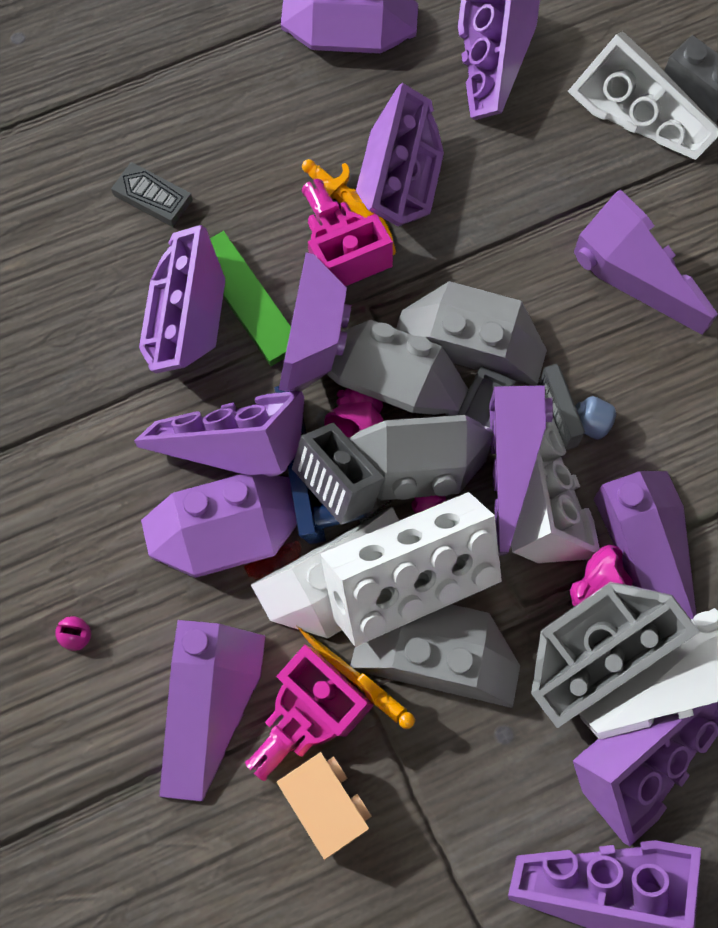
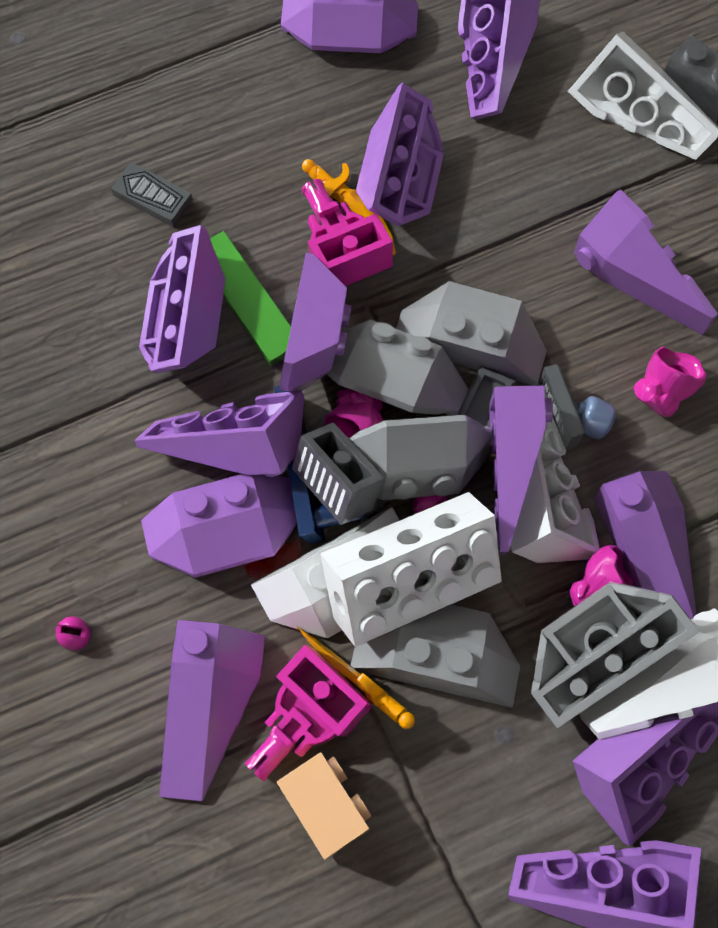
none -> dark pink hair [633,346,707,417]

